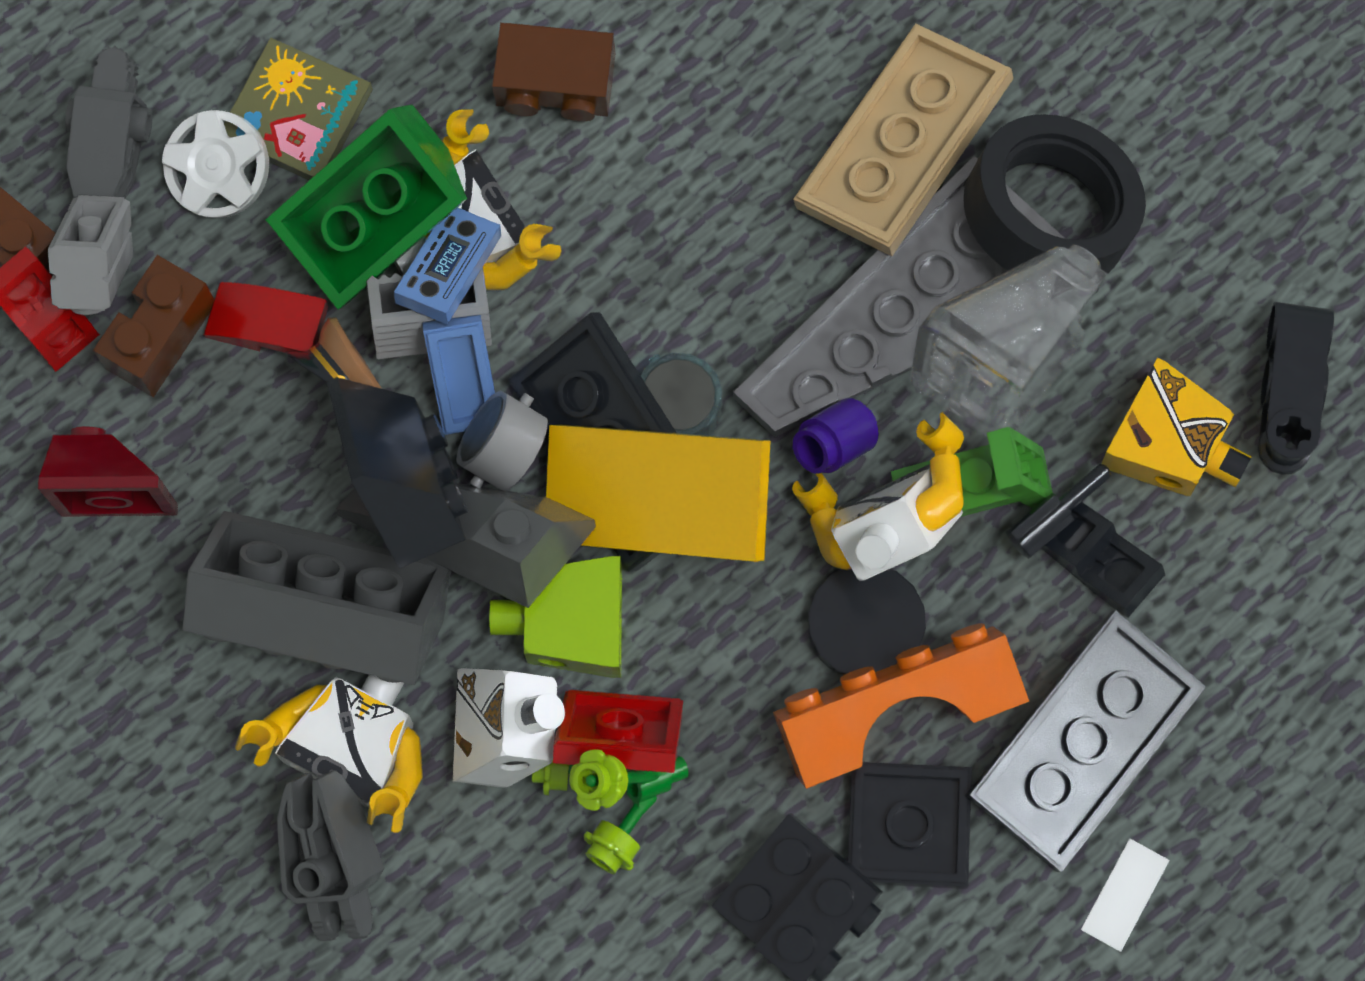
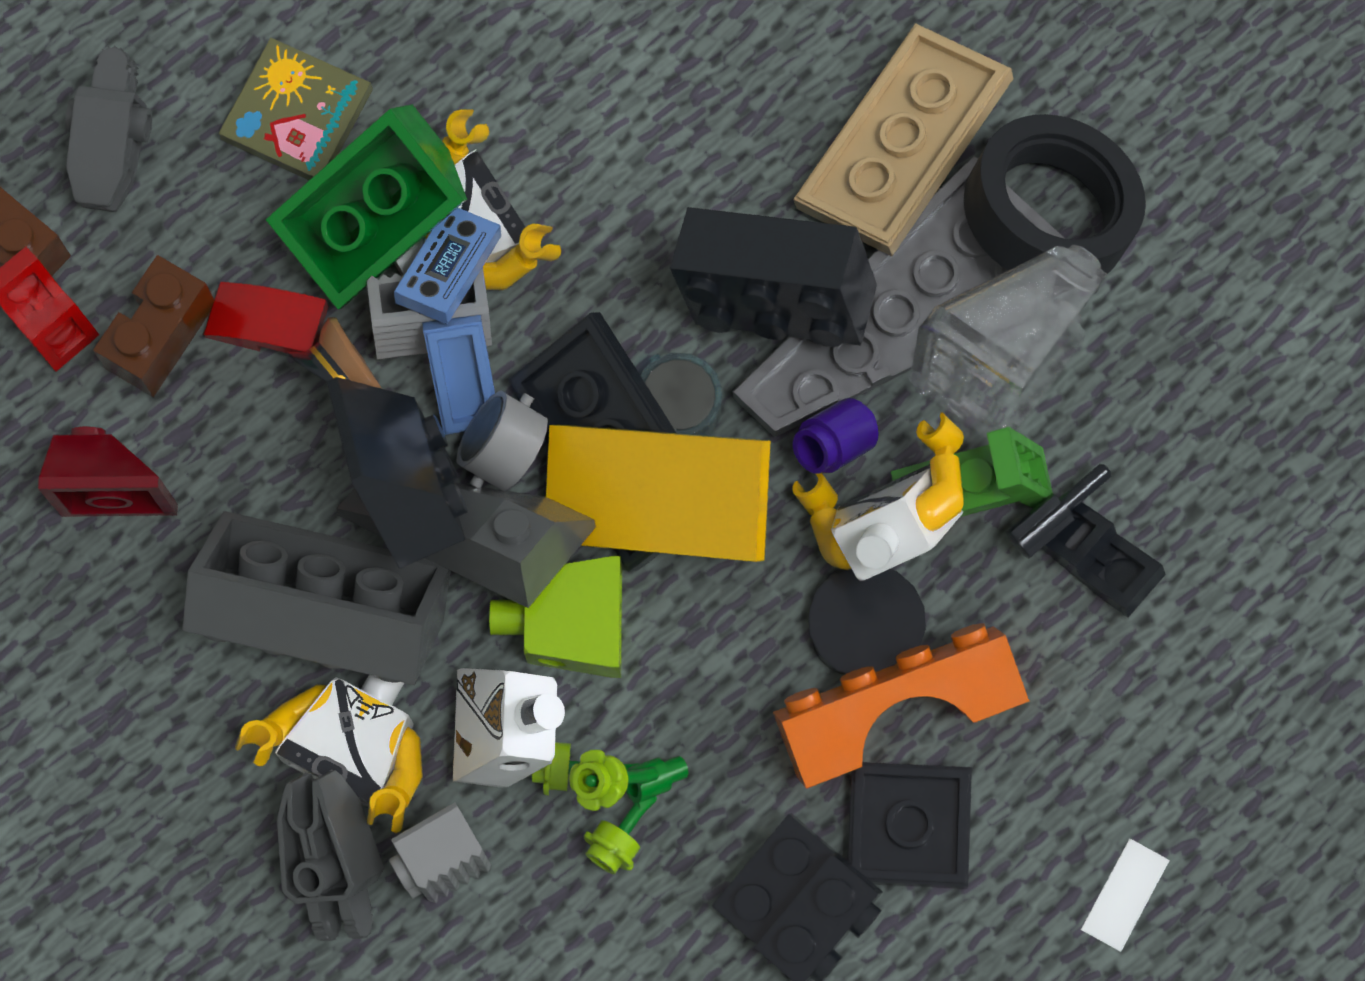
light grey brick [48,195,133,315] -> none
white wheel [162,110,269,218] -> none
reddish brown brick [492,22,616,122] -> none
red tile [553,690,683,773] -> none
tile [965,611,1206,872] -> none
yellow torso [1101,357,1252,496] -> none
black piece [1258,302,1334,475] -> none
none -> light grey brick [389,802,491,903]
none -> black brick [670,207,877,347]

